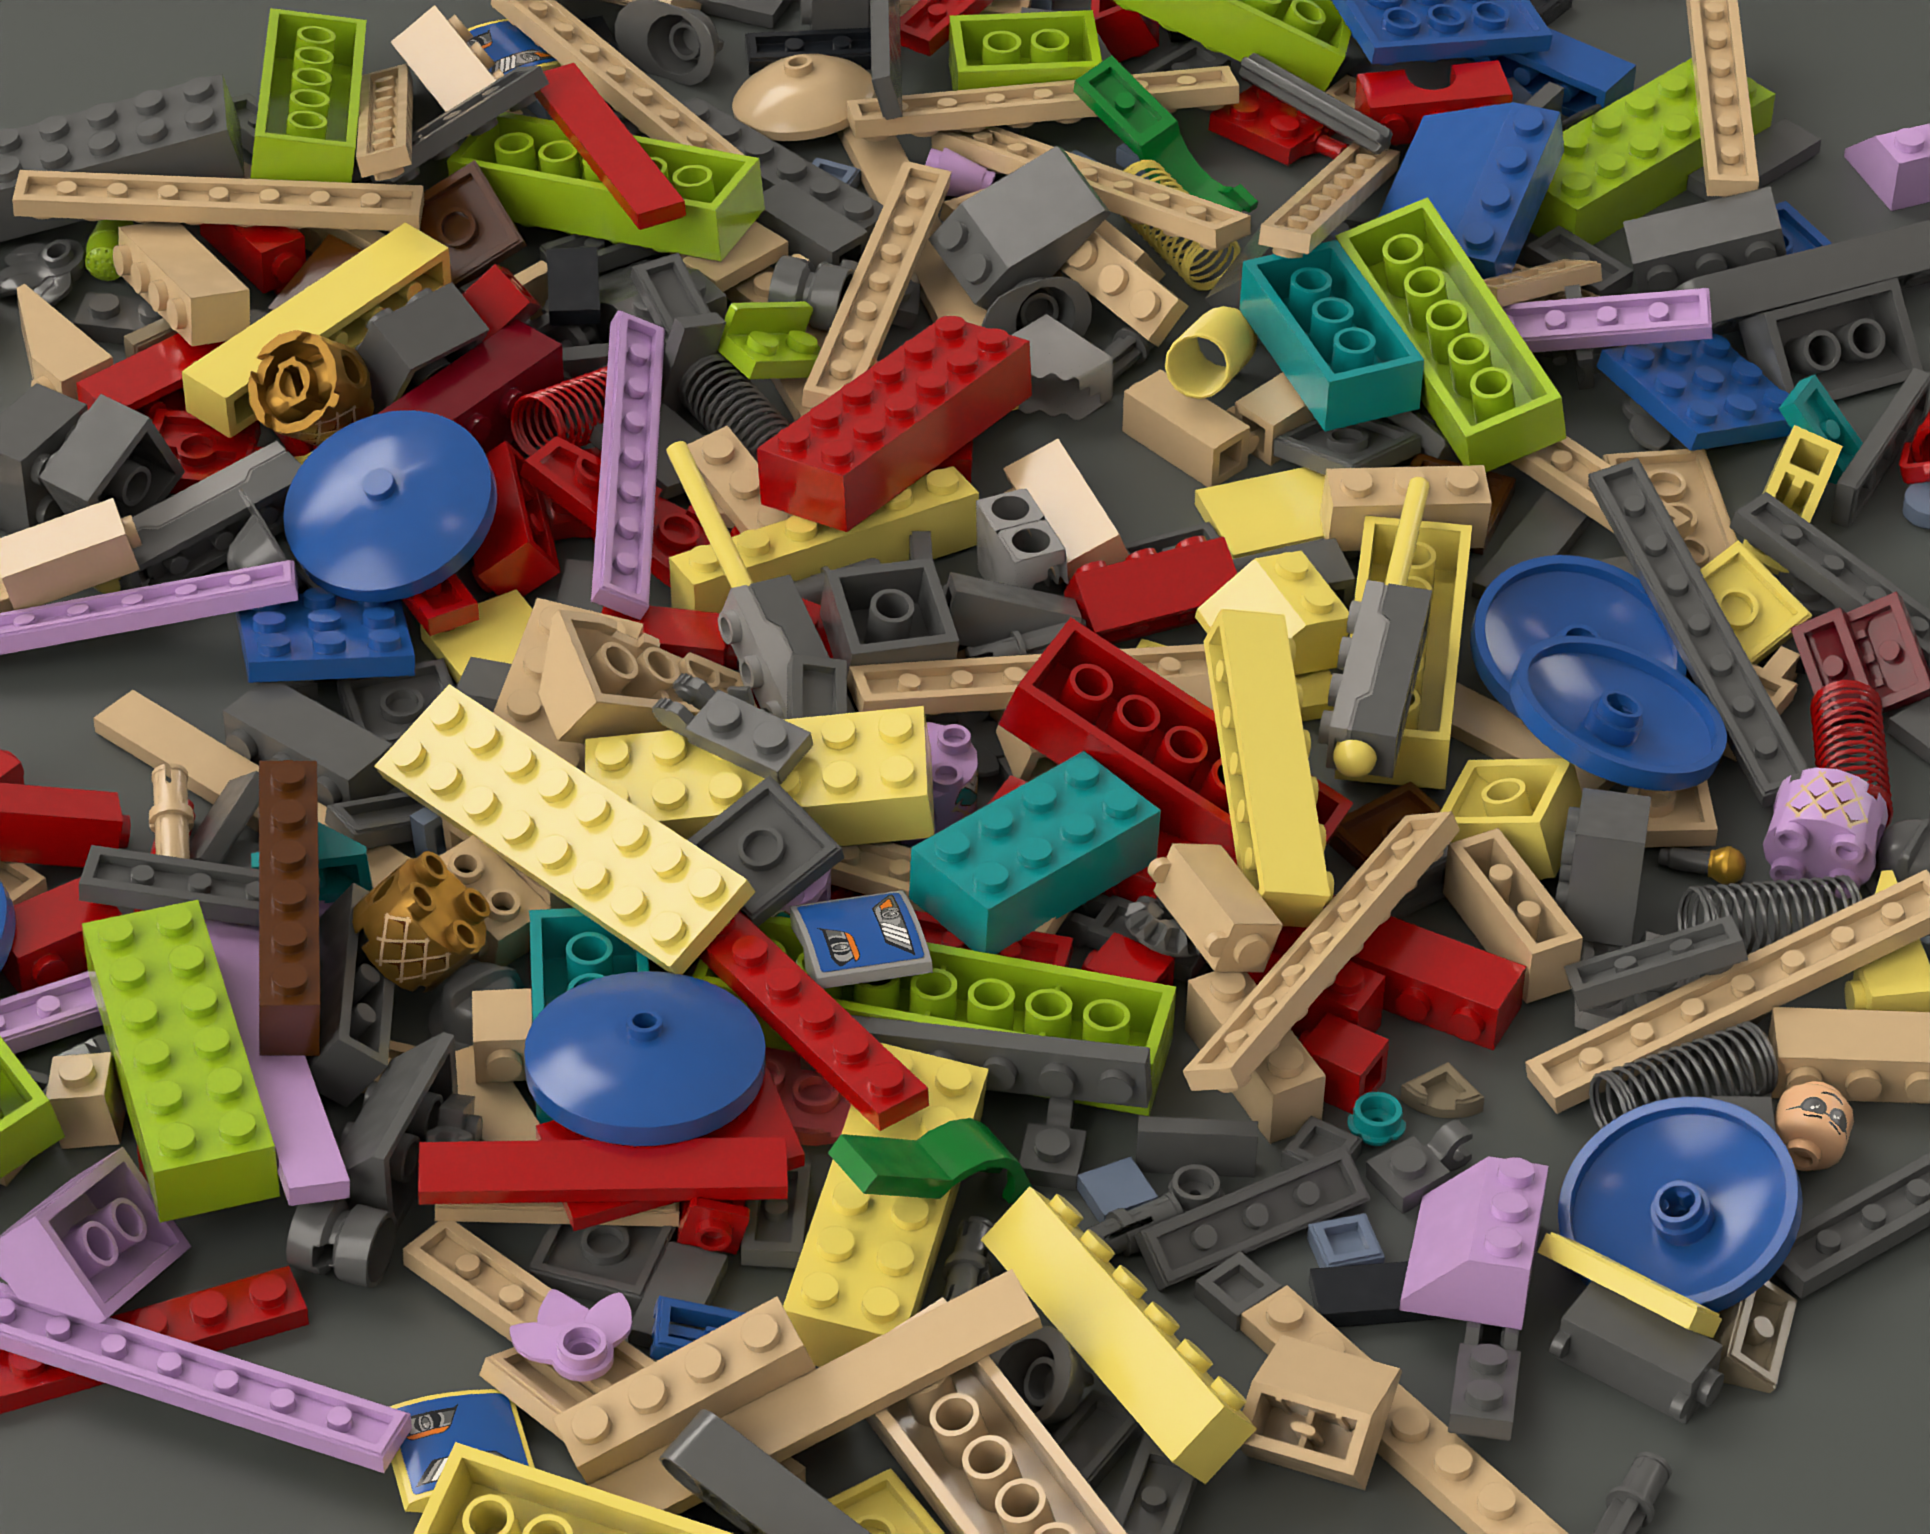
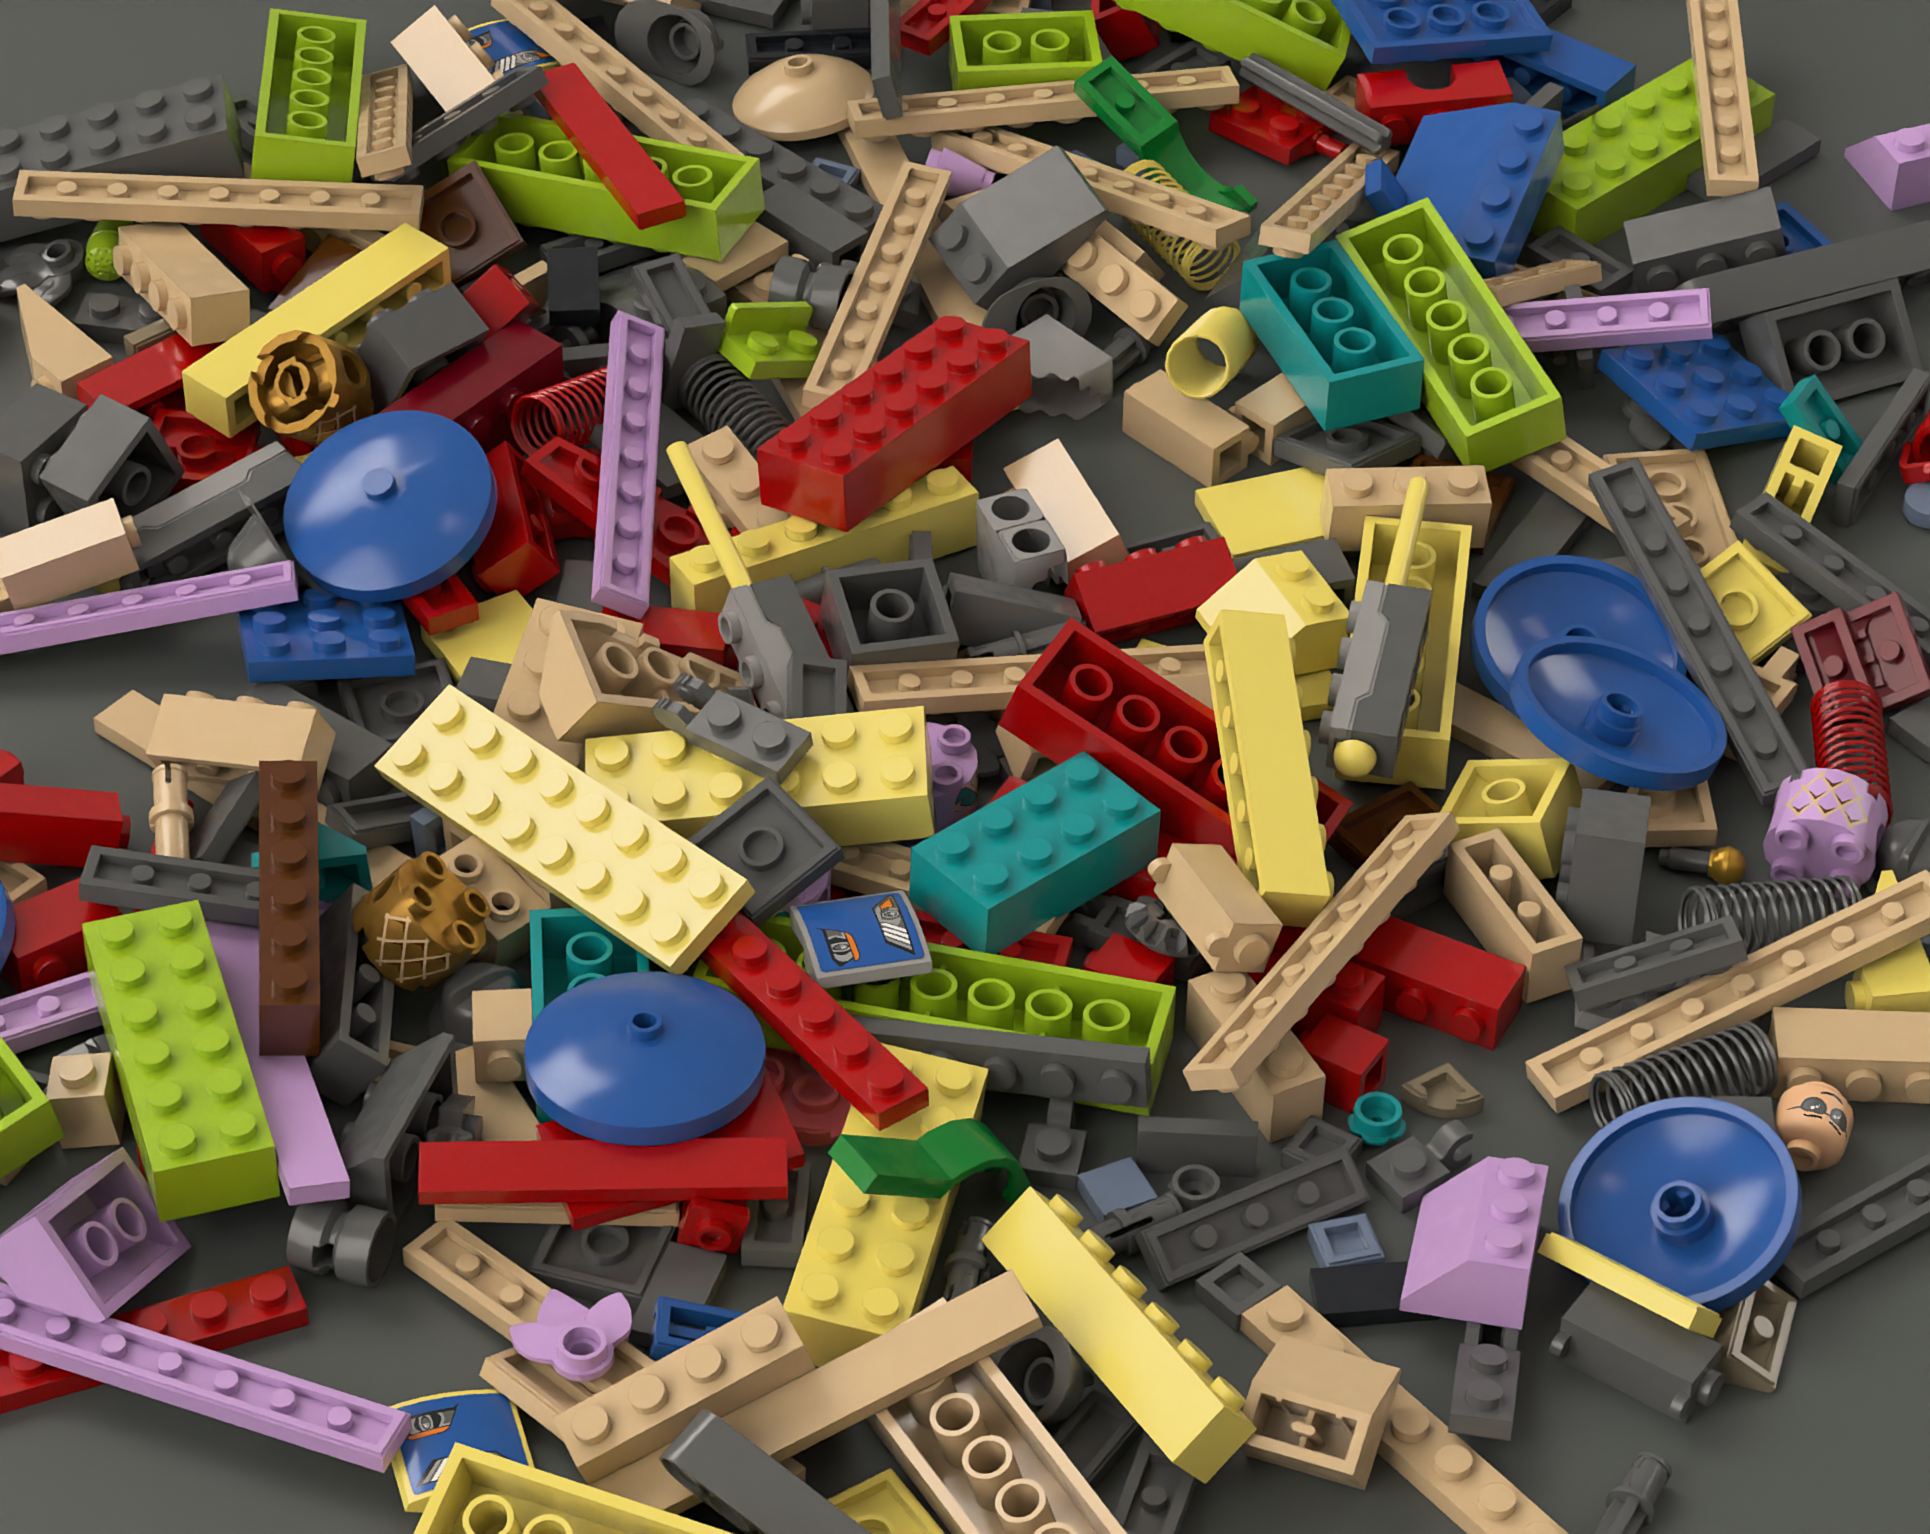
none -> tan brick [146,691,336,794]
none -> blue tile [1365,158,1406,217]

